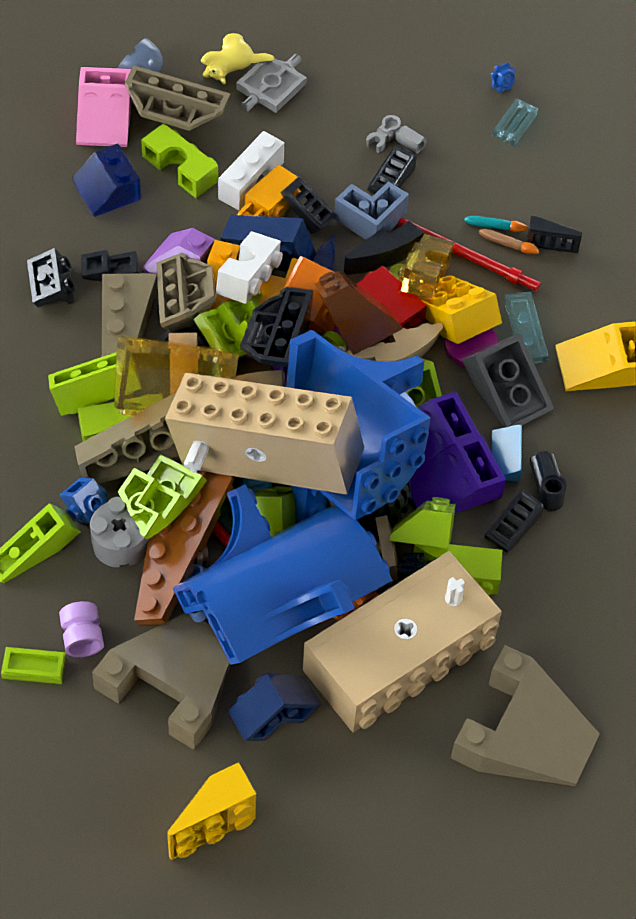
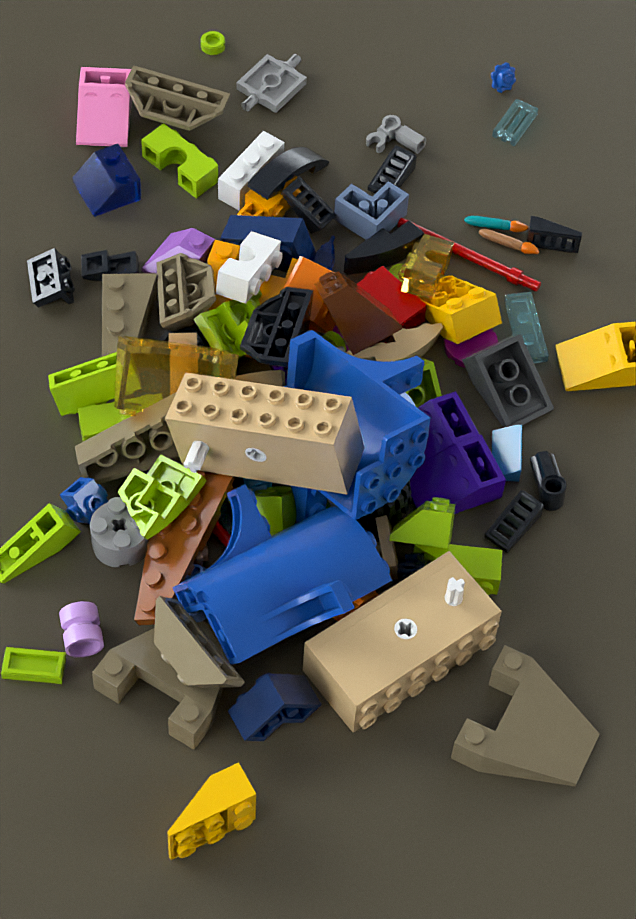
sand blue cylinder [117,38,163,73] -> none
light yellow animal [201,33,274,85] -> none
none -> dark tan wedge [154,596,245,688]
none -> lime tile [201,31,225,55]
none -> black slope [247,147,329,200]

